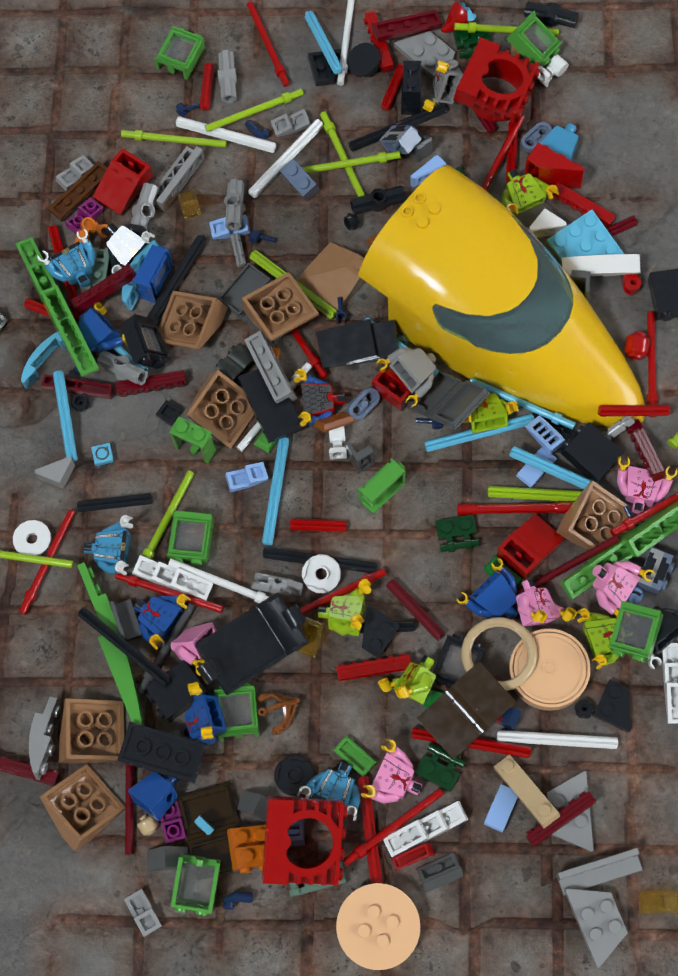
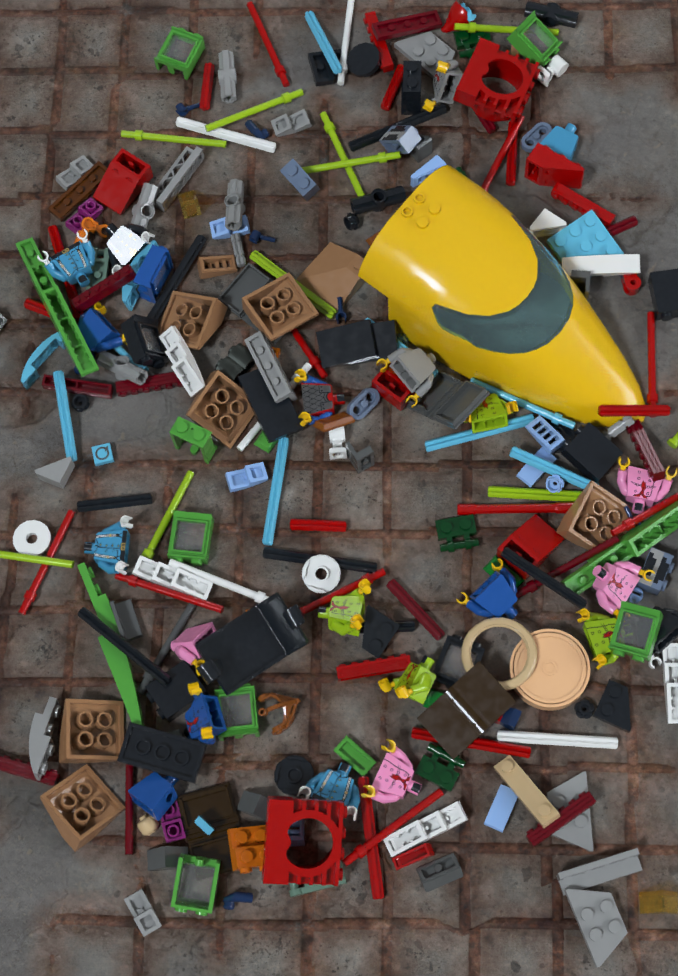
blue torso [133,594,191,650] -> none
black tile [155,400,182,426] -> none
white axle [248,119,323,198] -> none
light grey hinge [251,573,303,596] -> none
clear yellow slope [297,617,326,658] -> none
light nougat brick [336,883,420,970] -> none
bright green window [357,458,406,514] -> none
dark blue hand [416,418,442,430] -> none
lime torso [502,169,559,216] -> none
bright pink torso [516,579,577,626] -> none
red head [624,331,650,360] -> none
none -> white slope [159,326,206,397]
none -> medium nougat slope [197,255,237,279]
none -> black axle [501,547,587,609]
none -> light blue plate [546,474,564,493]

